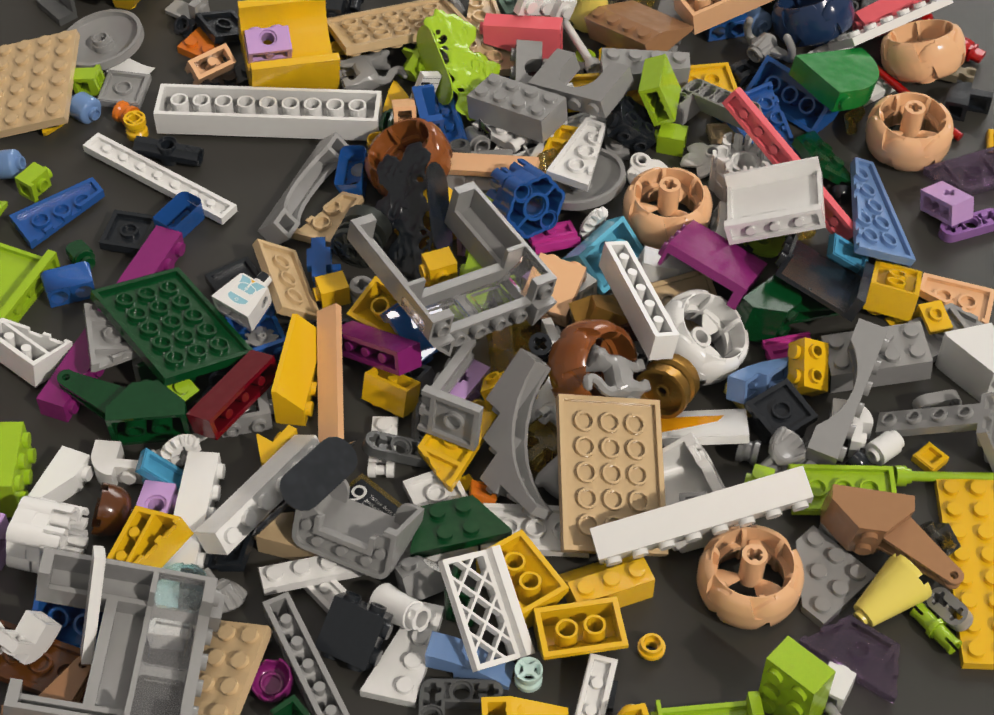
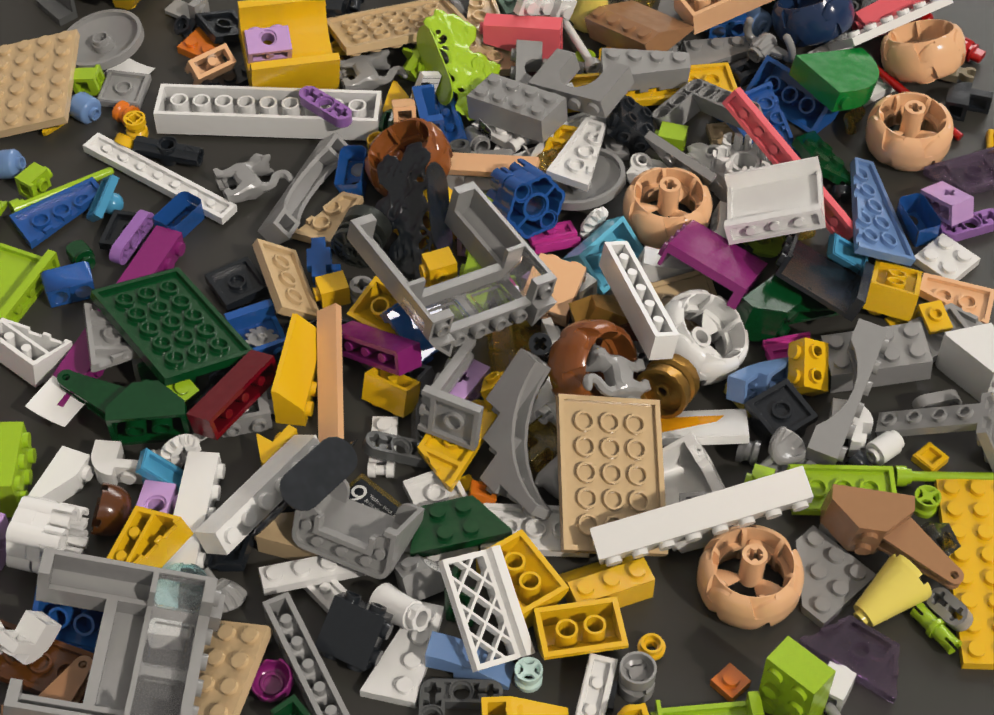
white tile [80,545,106,665] -> none
white torso [212,271,272,331] -> none
lime brick [638,54,681,127] -> none
none -> lime piece [8,167,114,214]
none -> white sticker [25,376,86,427]
none -> dark azure tile [86,174,124,222]
none -> medium lavender beam [109,209,154,265]
none -> yellow tile [114,133,135,149]
none -> light grey animal [213,153,293,203]
none -> medium lavender beam [299,86,352,128]
none -> light grey wheel [617,651,657,704]
none -> light grey wing [644,131,717,187]
none -> light grey wing [683,36,749,65]
none -> orange plate [710,663,751,702]
none -> blue piece [896,193,941,247]
none -> white plate [913,233,981,281]
none -> lime wheel [914,485,942,519]

